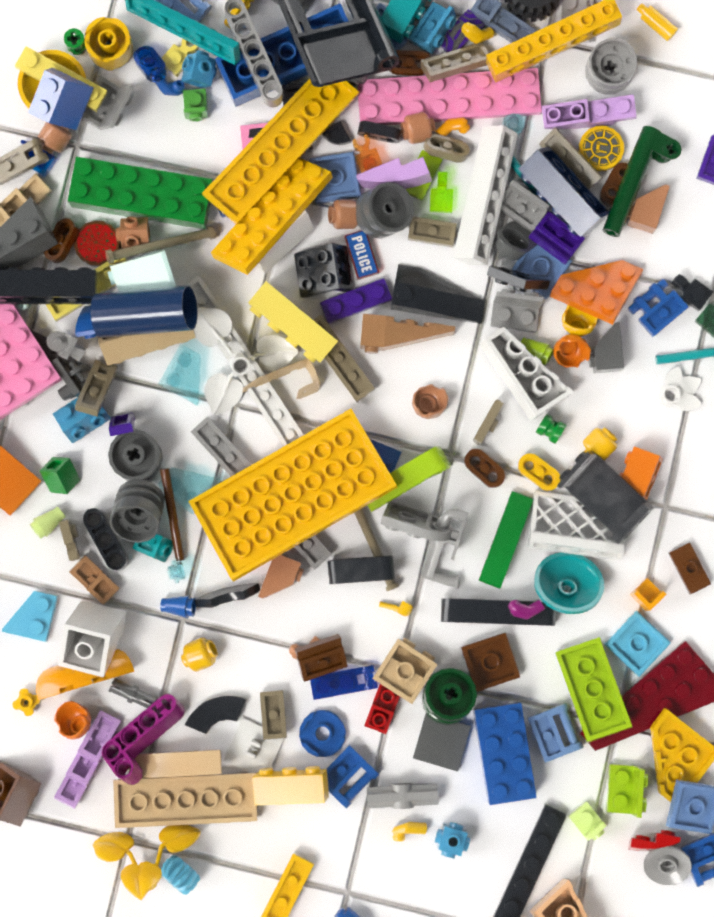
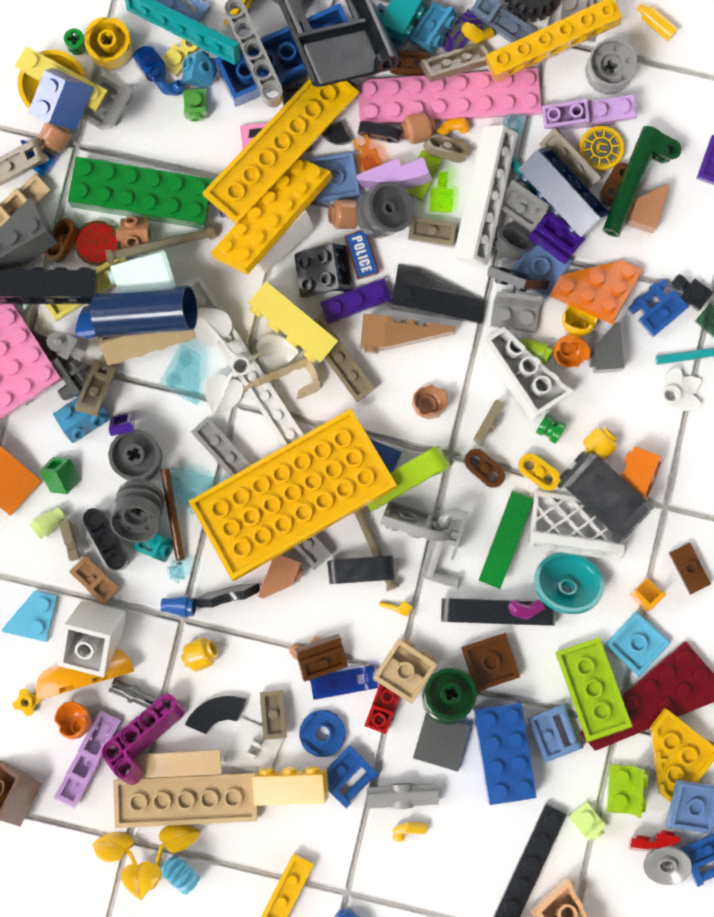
dark azure brick [434,822,470,859] -> none

